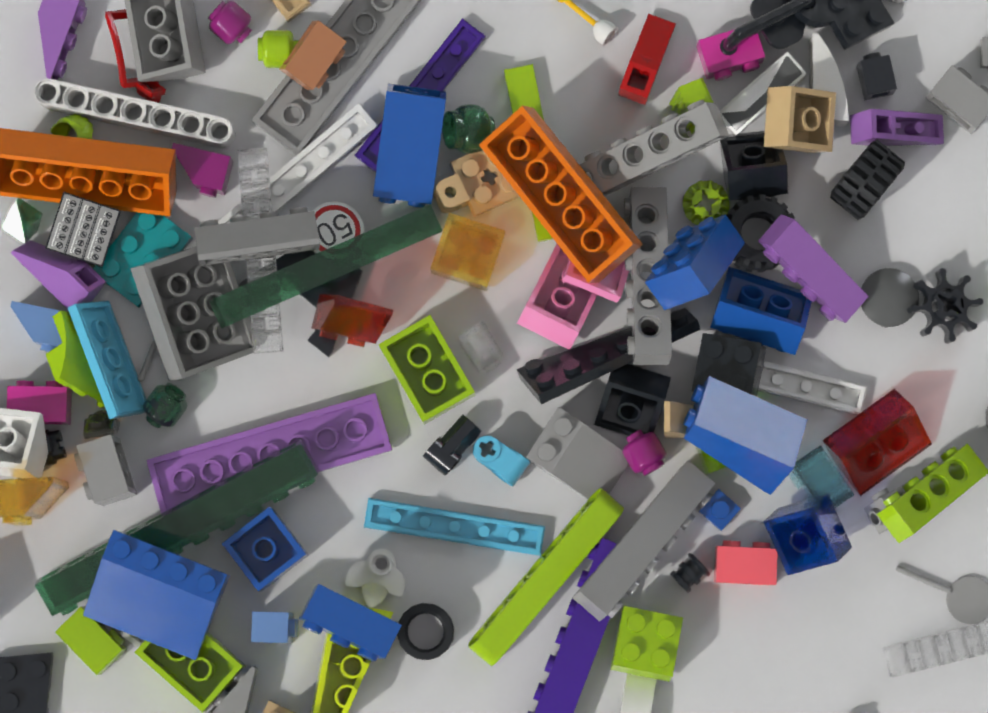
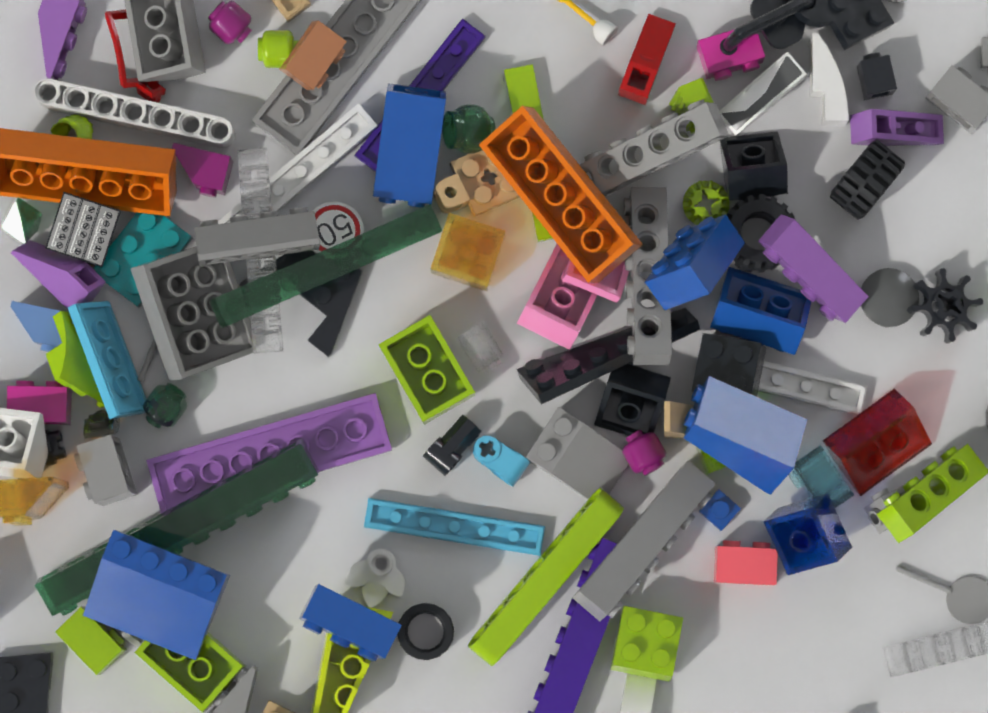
blue brick [222,506,309,592] -> none
medium blue brick [251,611,299,643] -> none
clear red slope [311,294,393,348] -> none
black bush [670,553,710,593] -> none
tan brick [764,86,836,153] -> none

